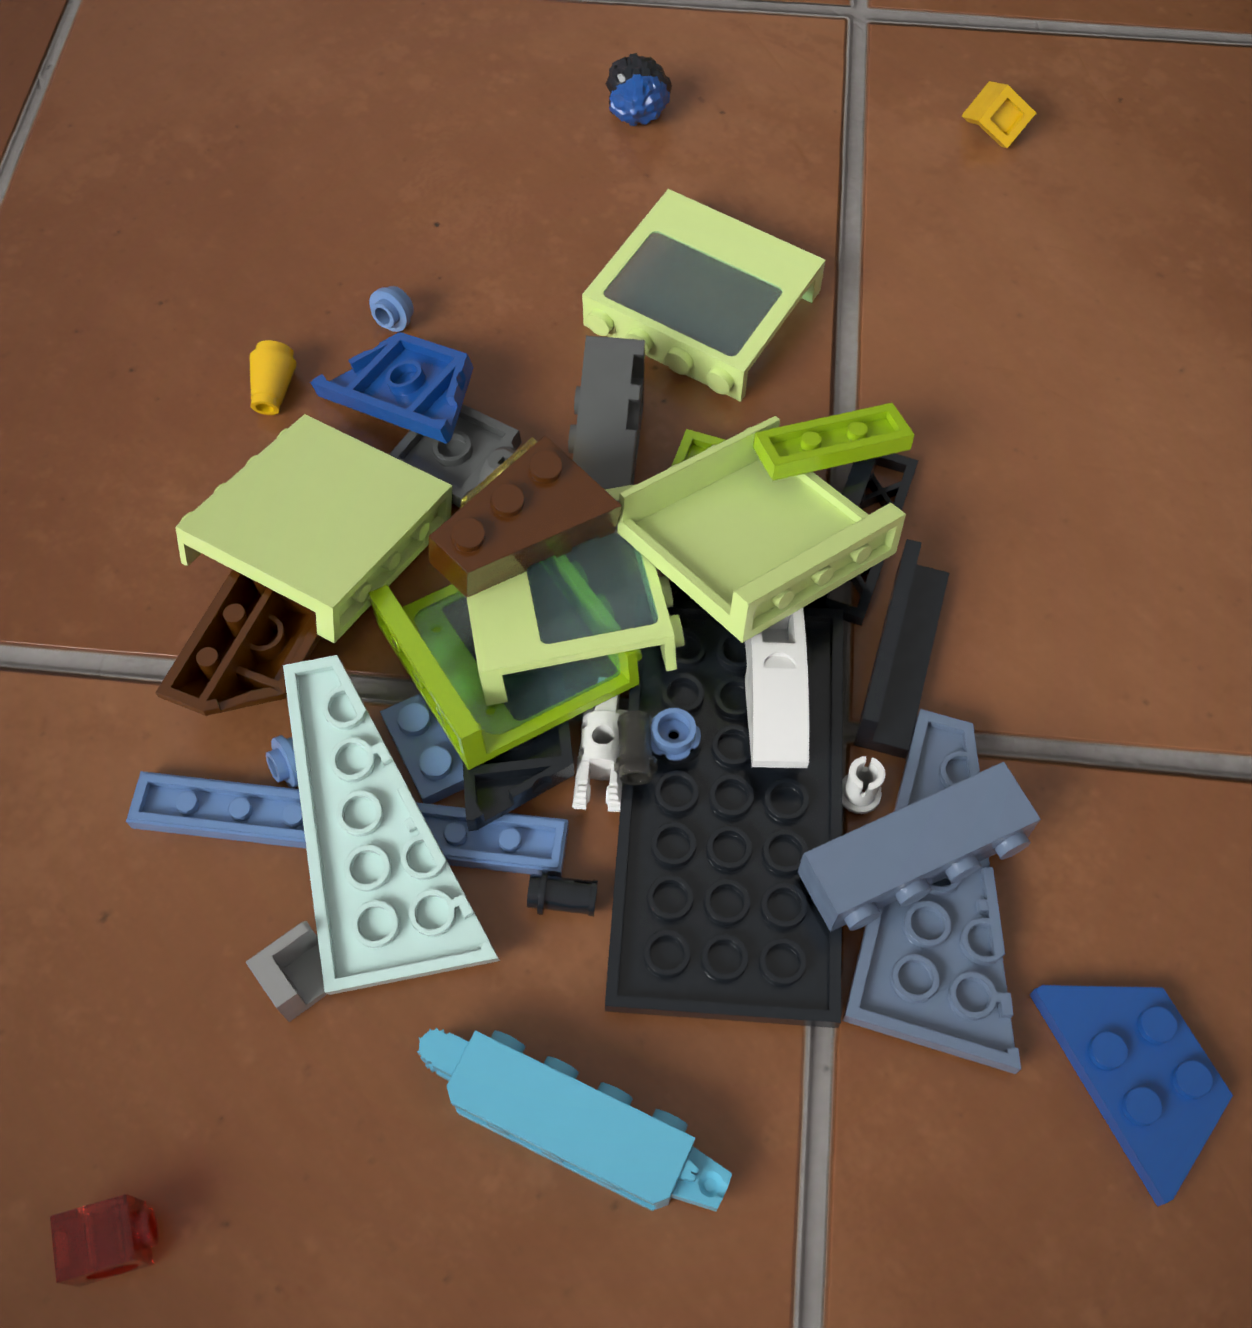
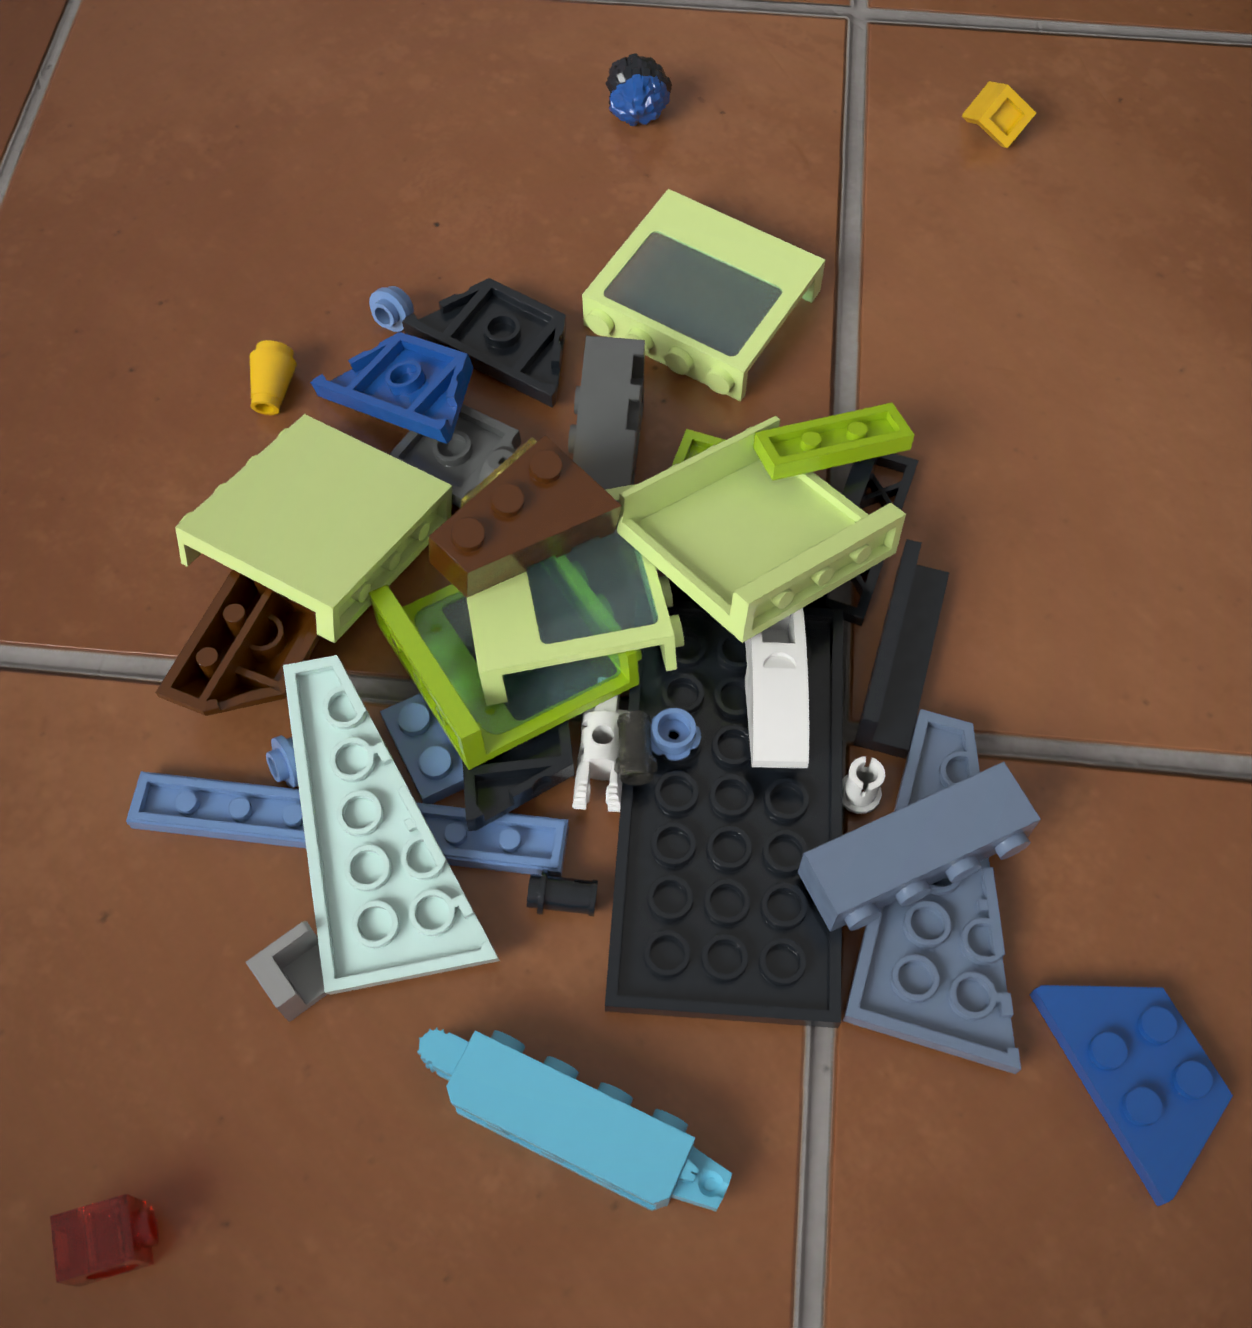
none -> black wing [402,278,566,408]

